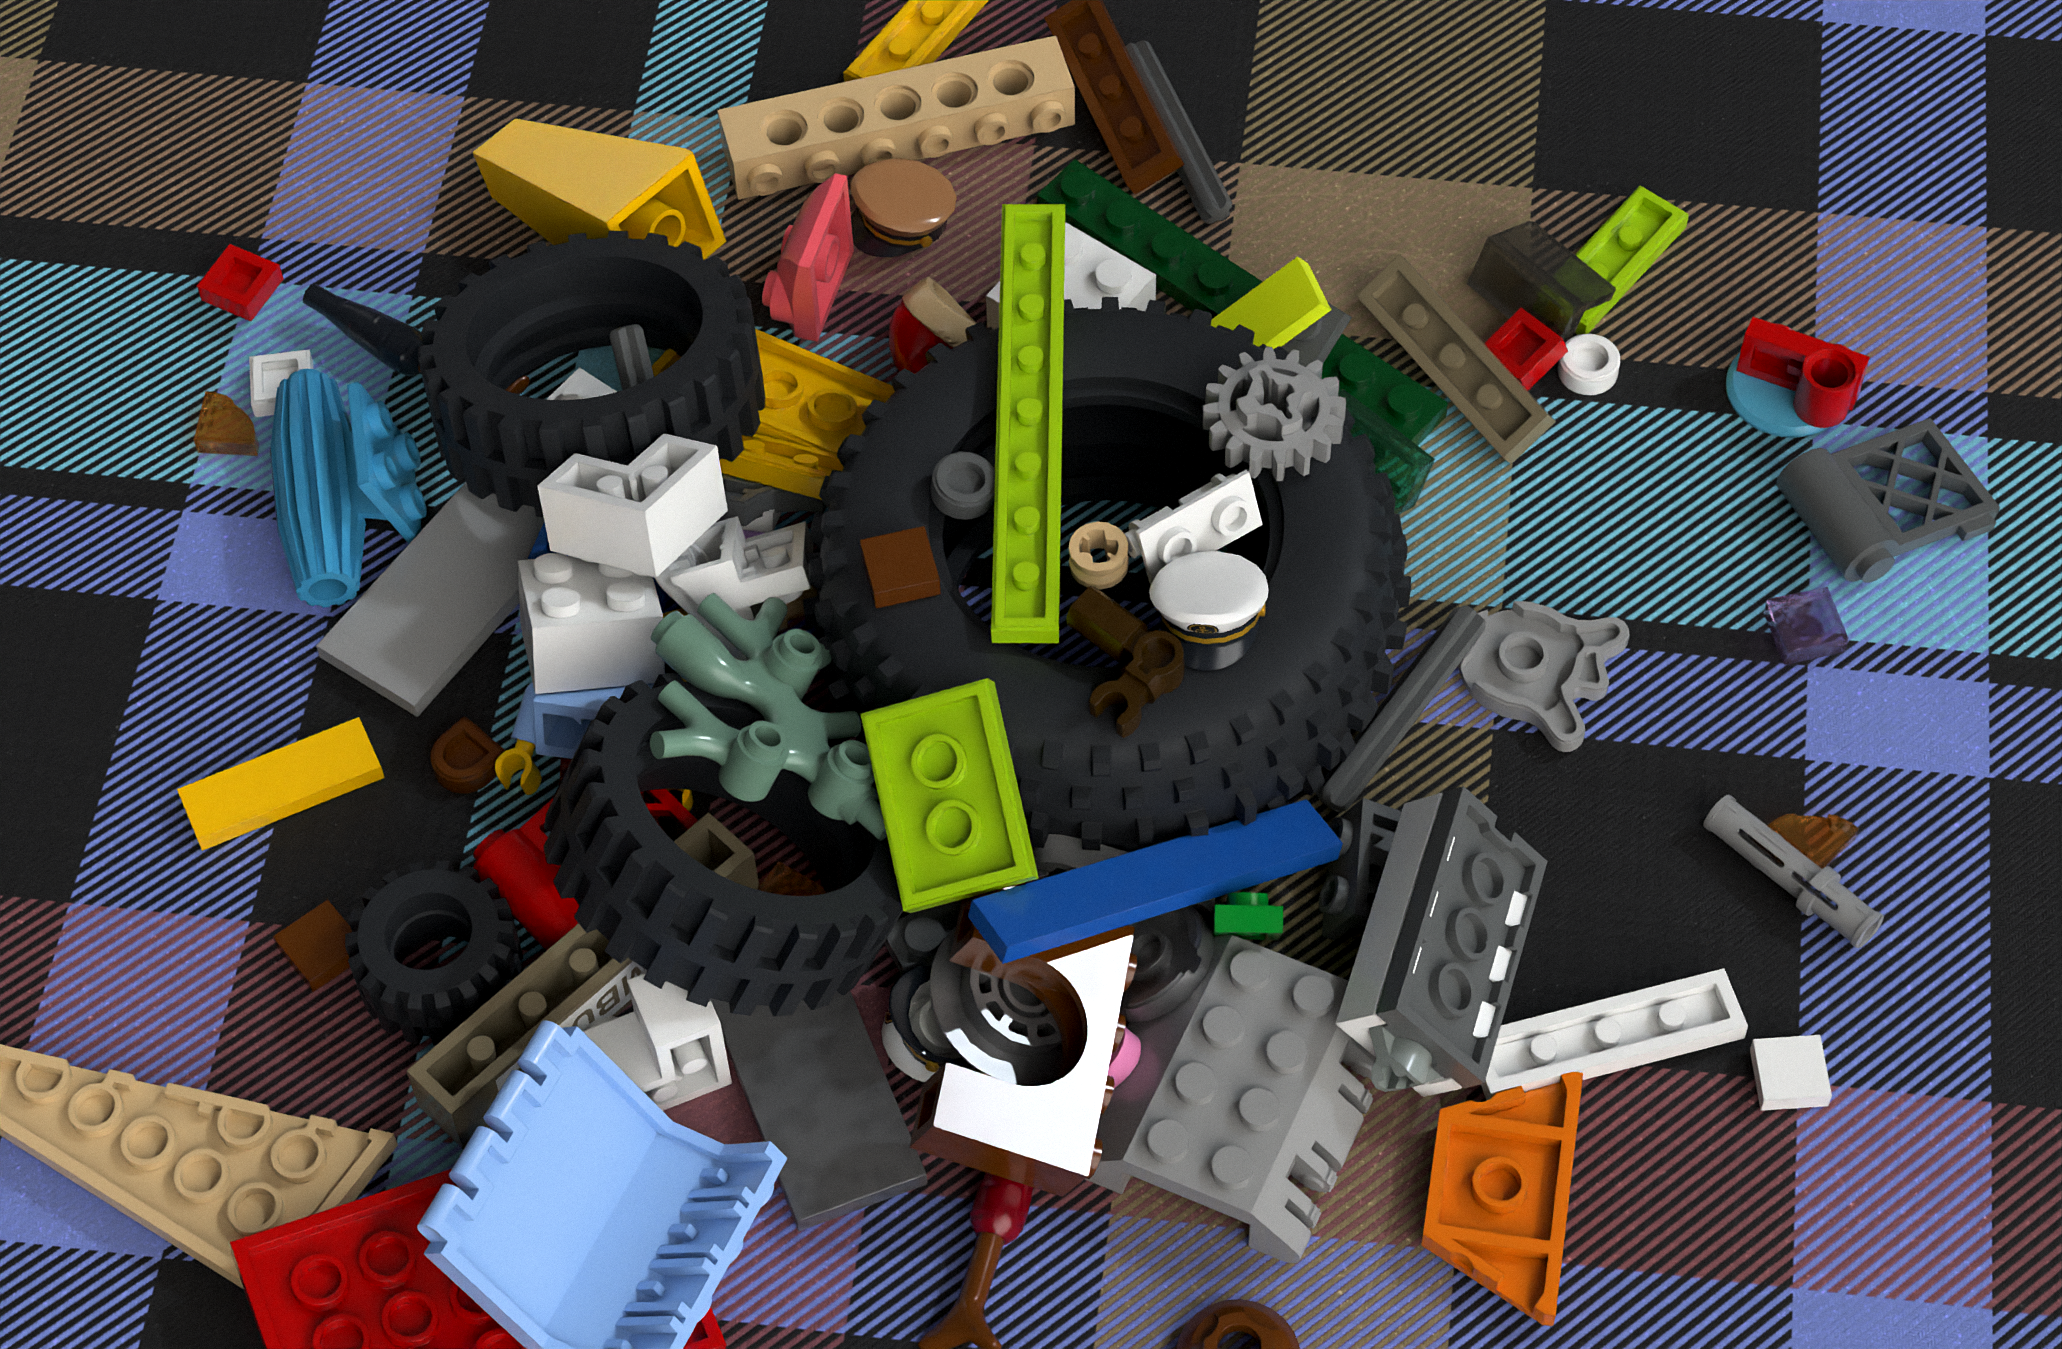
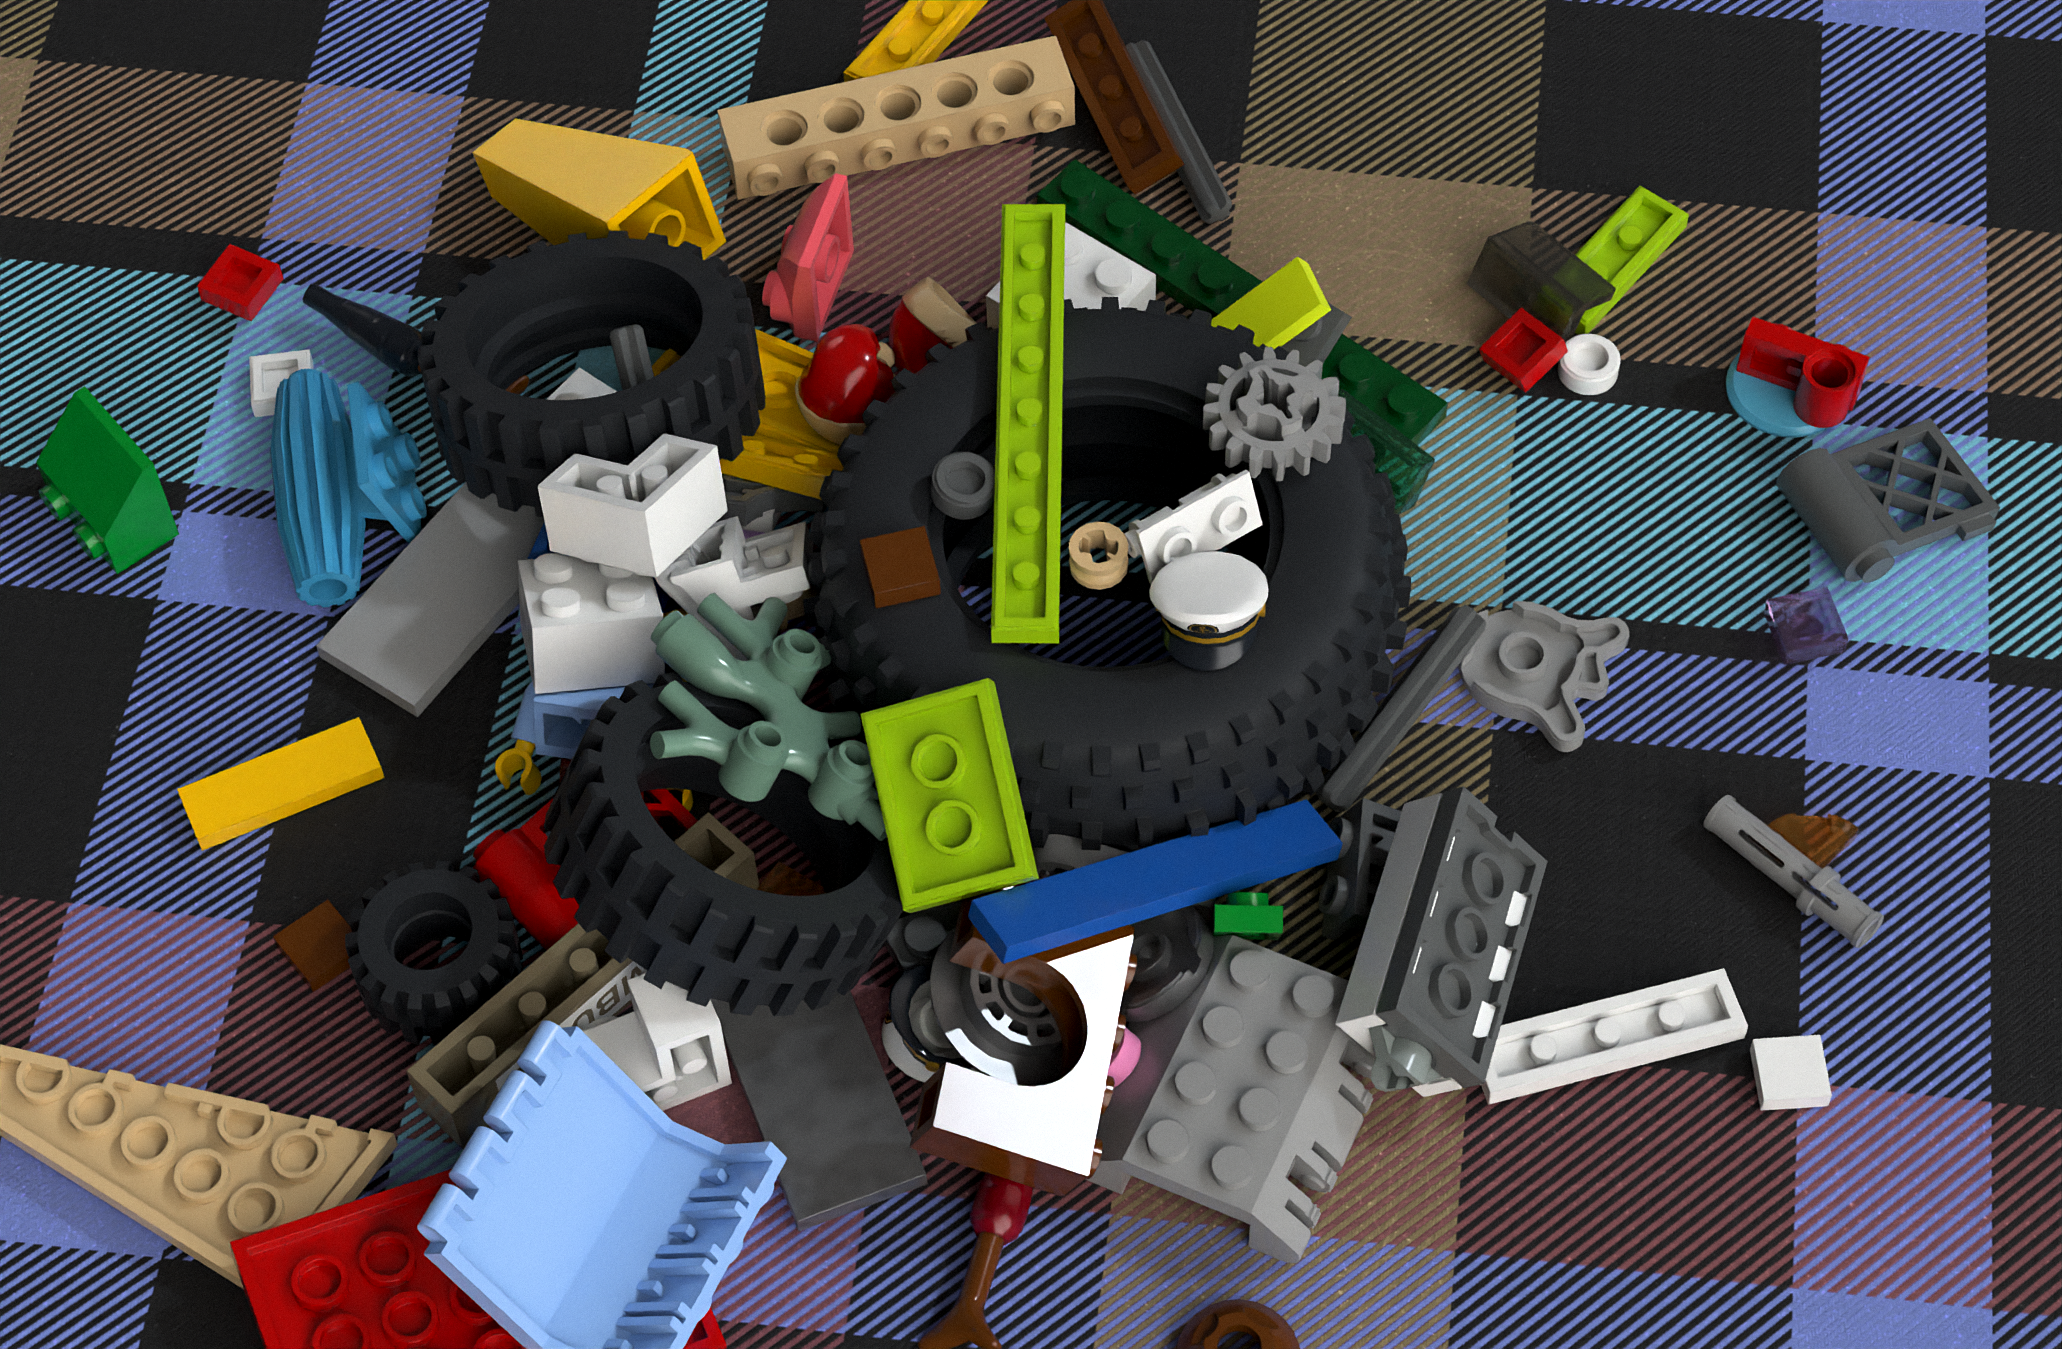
clear orange tile [194,391,259,456] -> none
reddish brown tile [431,716,505,794] -> none
medium nougat piece [850,158,957,257] -> none
dark brown bar [1066,586,1185,738] -> none
dark tan plate [1356,254,1556,464] -> none
orange wing [1421,1072,1583,1326] -> none
none -> green slope [36,386,179,574]
none -> red piece [795,324,895,445]

